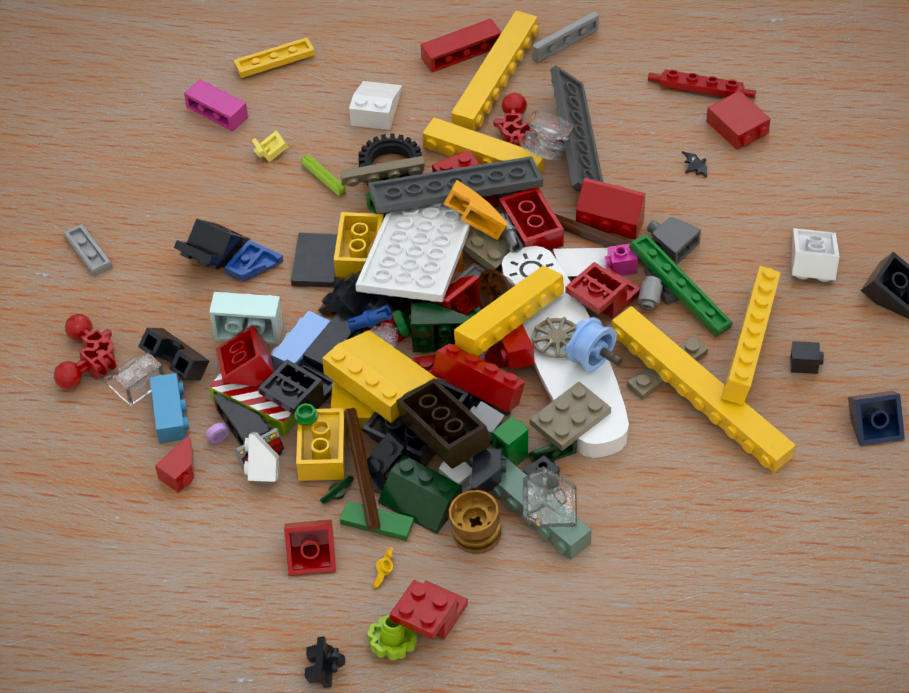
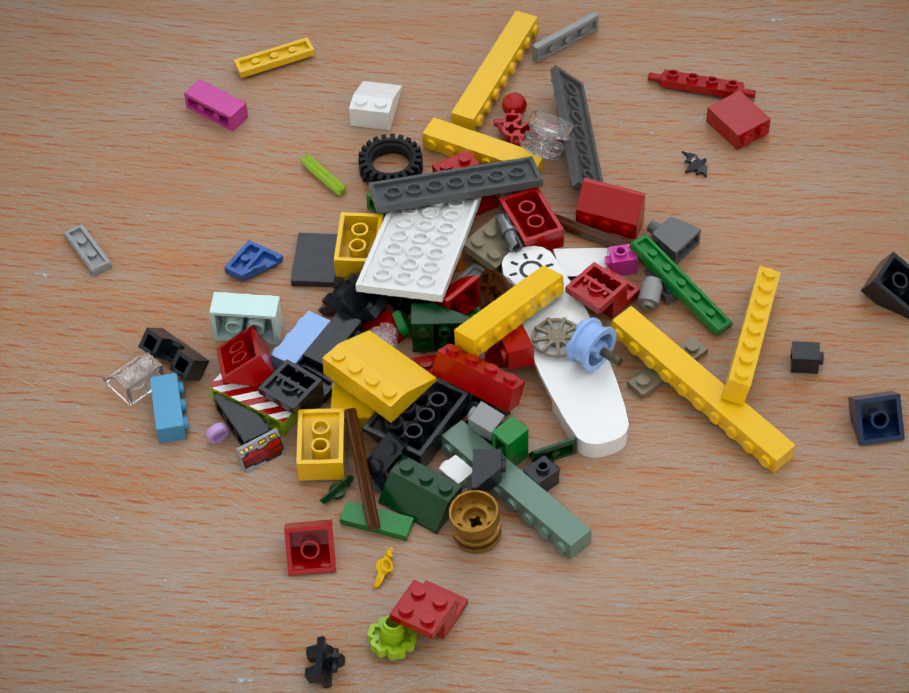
red piece [53,314,117,389] -> none
slope [155,436,194,493] -> none
black bracket [174,218,250,269] -> none
white slope [244,432,279,482] -> none
light yellow bracket [252,131,288,162] -> none
green plate [295,403,318,425] -> none
dark tan plate [340,156,425,187] -> none
blue pin [347,305,392,332] -> none
dark brown brick [396,378,491,469] -> none
red brick [421,18,502,73] -> none
light orange slope [444,180,507,240] -> none
clear slope [523,466,577,527] -> none
dark tan plate [530,382,611,451] -> none
white slope [791,228,840,282] -> none

